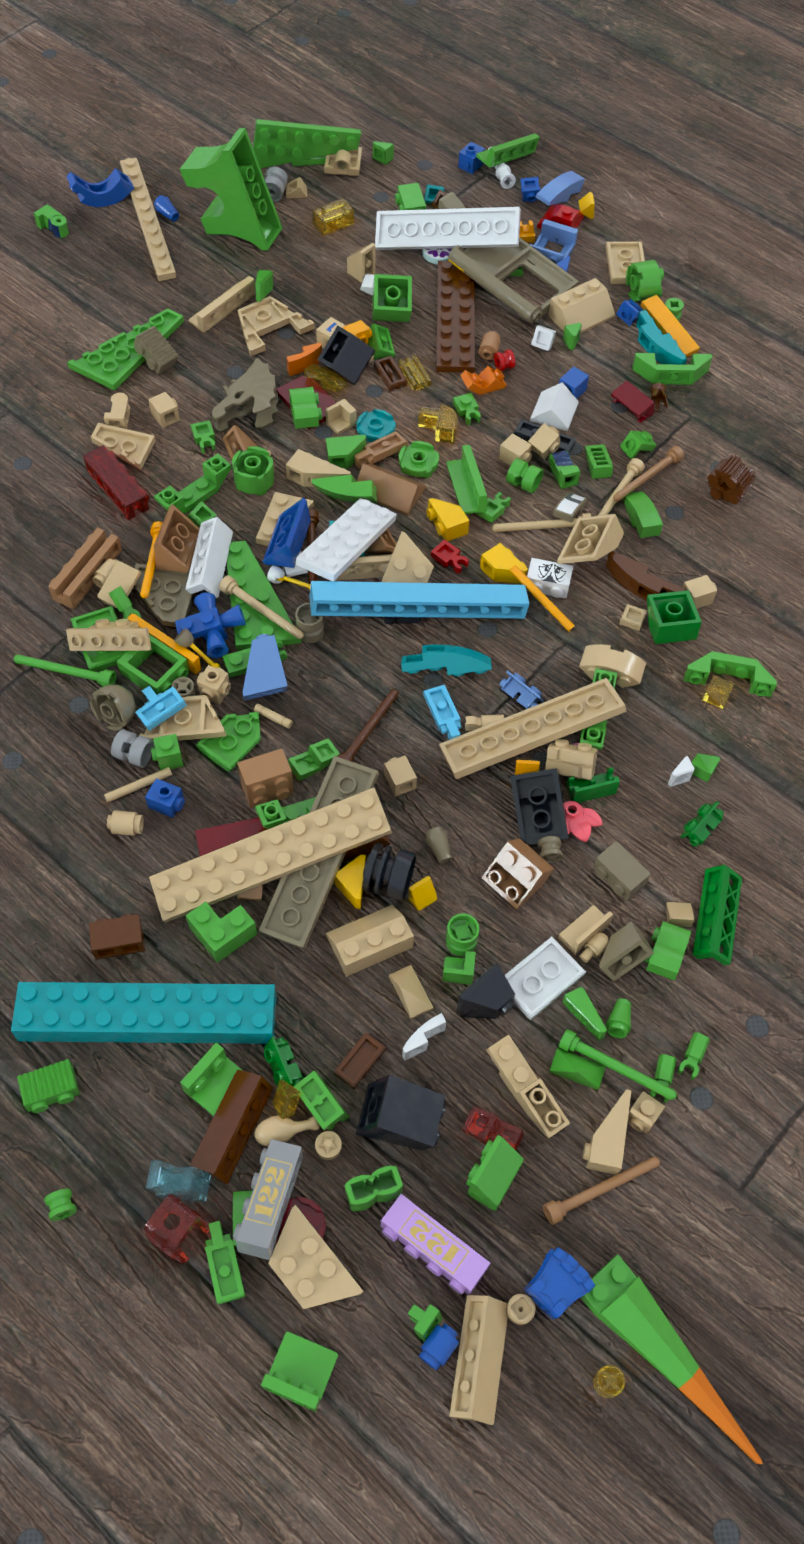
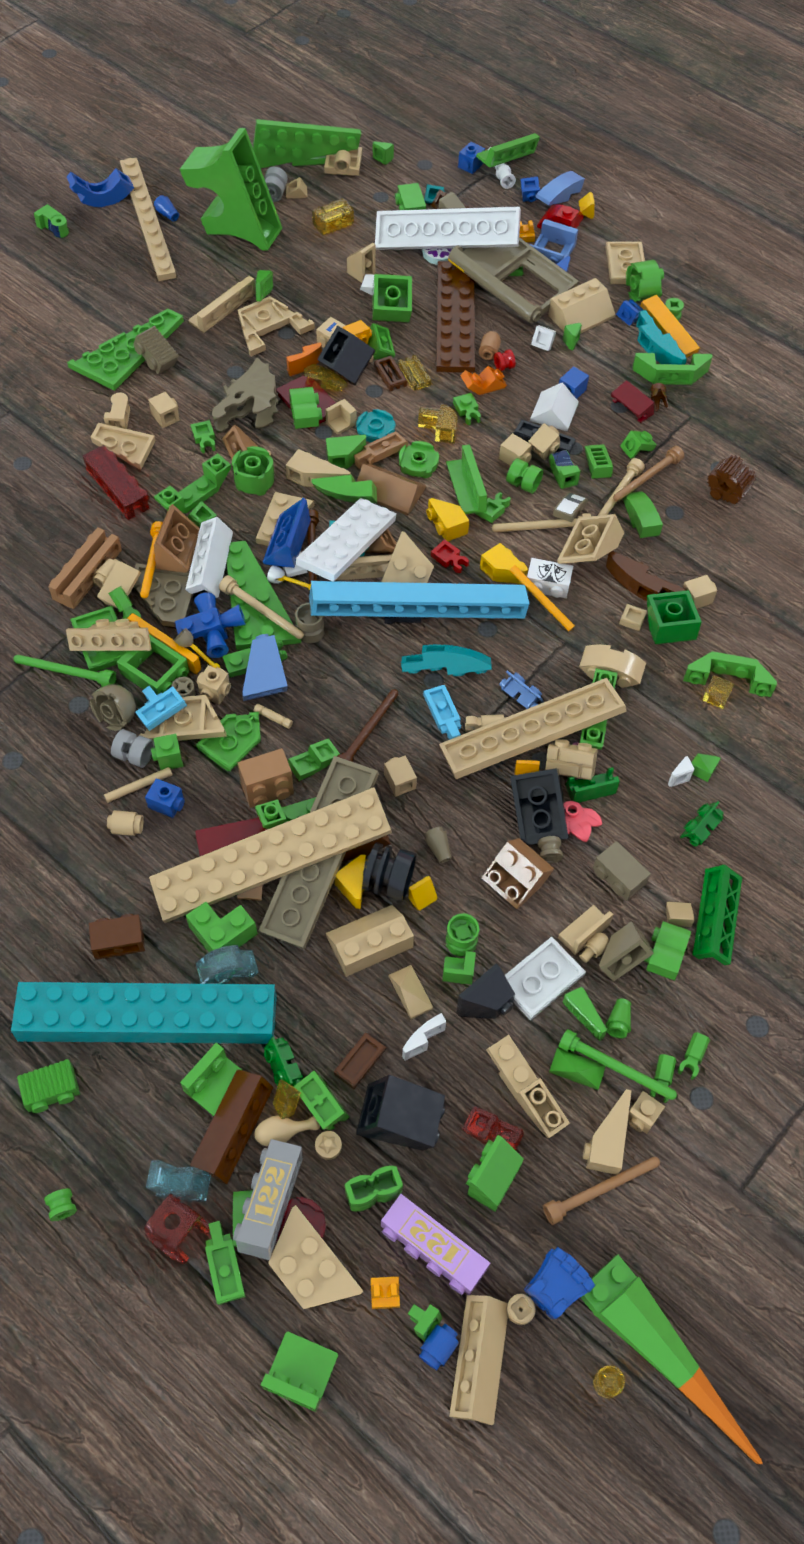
none -> clear light blue brick [196,945,259,984]
none -> light orange tile [371,1277,400,1309]

